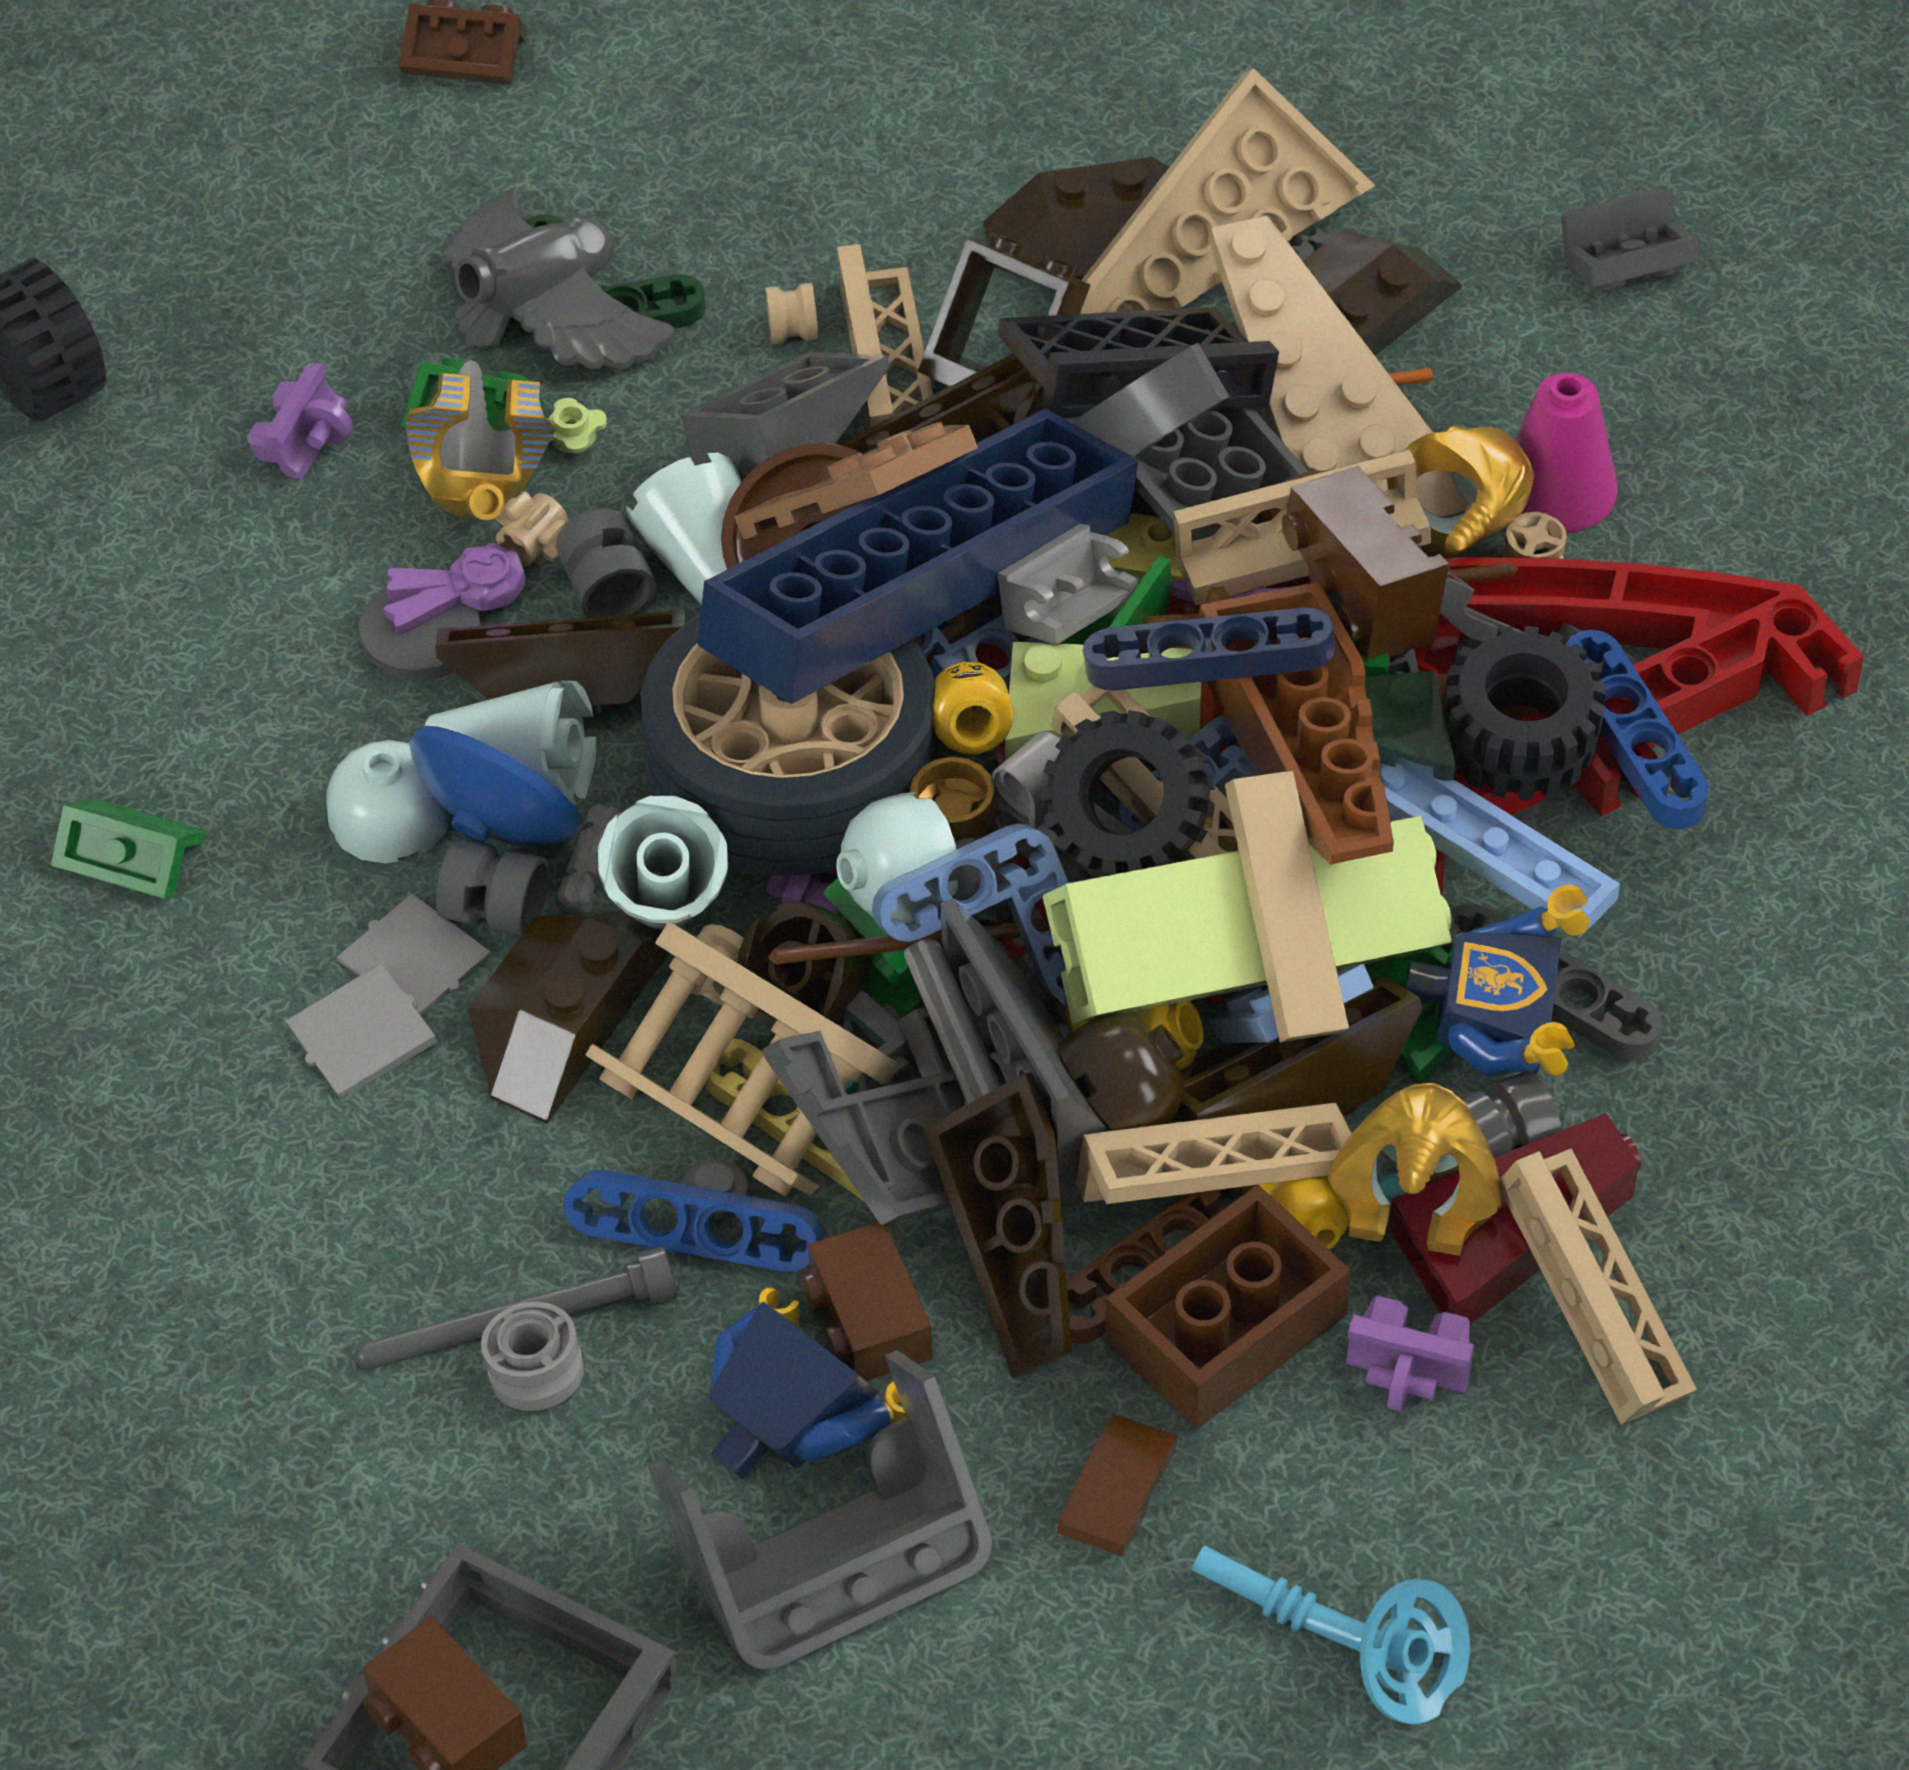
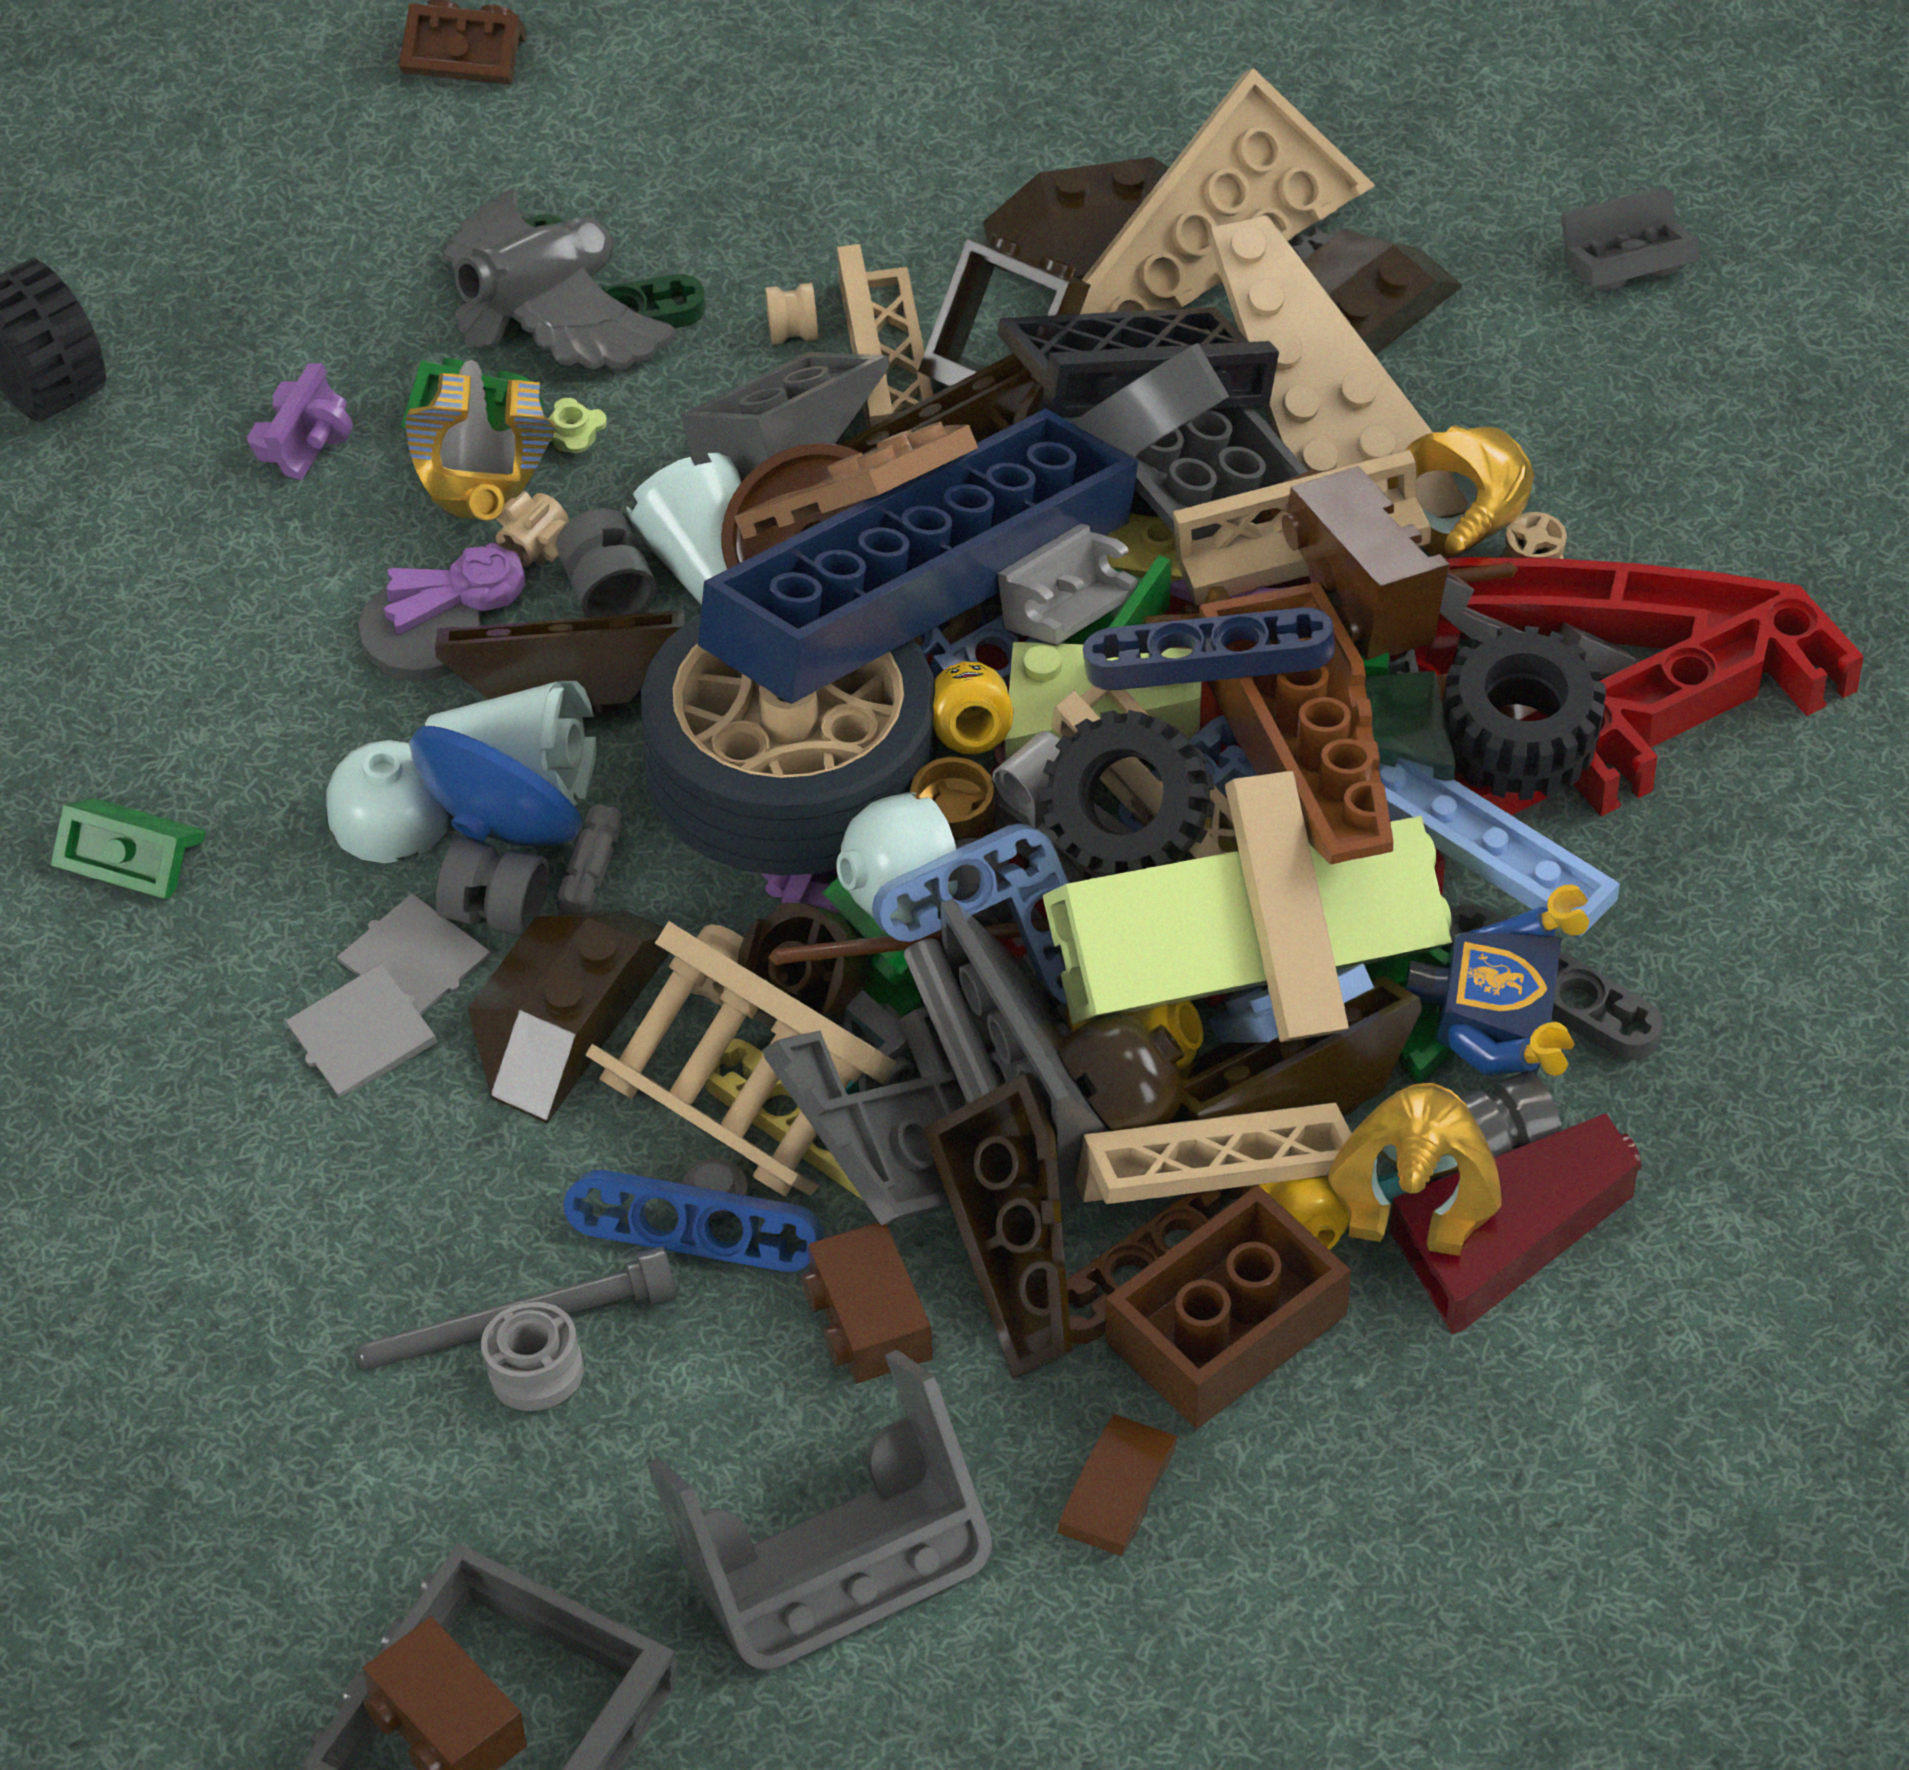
light aqua cone [597,796,728,930] -> none
dark blue torso [709,1288,906,1479] -> none
medium azure dish [1192,1545,1470,1724] -> none
medium lavender hips [1346,1295,1474,1412] -> none
orange piece [1388,368,1433,386] -> none
tan fence [1499,1149,1697,1425] -> none
dark pink cone [1514,373,1618,533] -> none
blue beam [1566,630,1709,829] -> none

